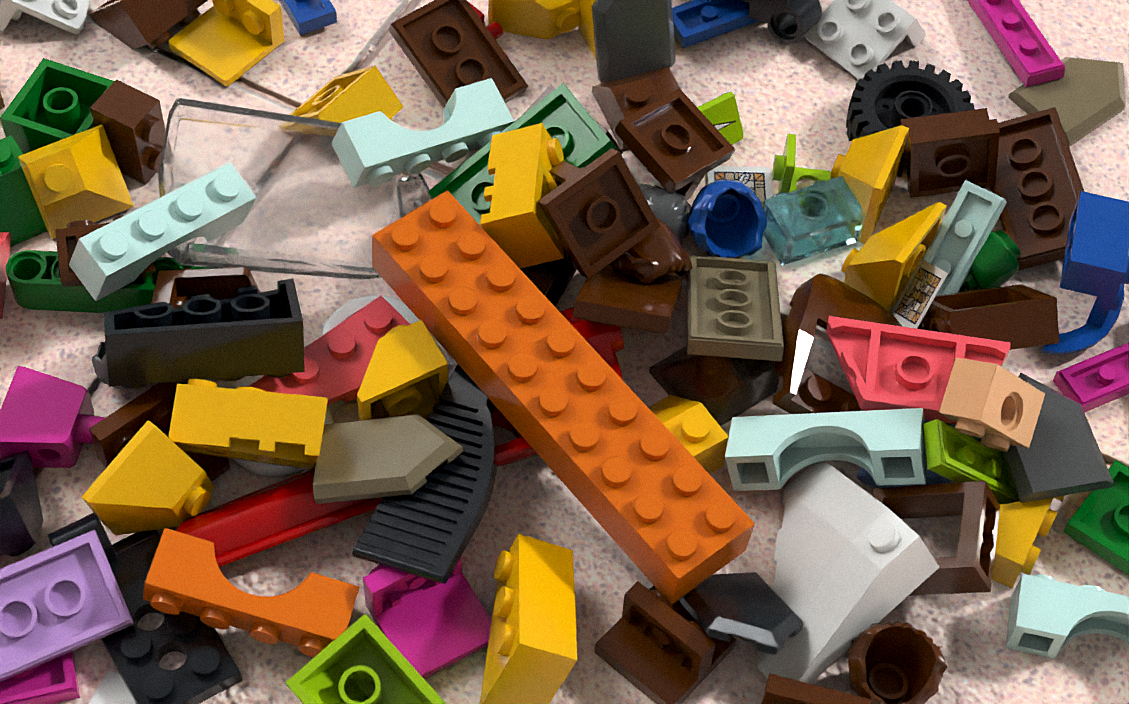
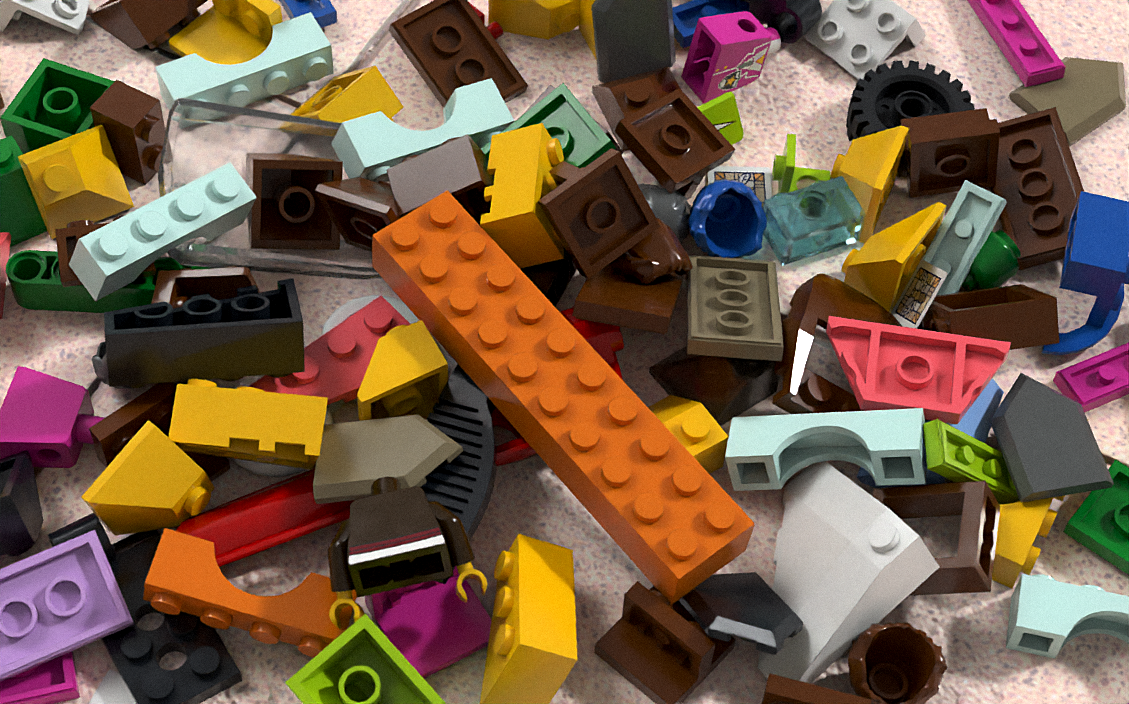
light nougat brick [939,357,1045,452] -> none
none -> light aqua arch [155,12,334,129]
none -> reddish brown slope [246,153,343,250]
none -> reddish brown slope [314,177,401,252]
none -> dark brown torso [328,477,487,629]
none -> brick [386,134,494,227]
none -> dark pink torso [681,11,781,104]

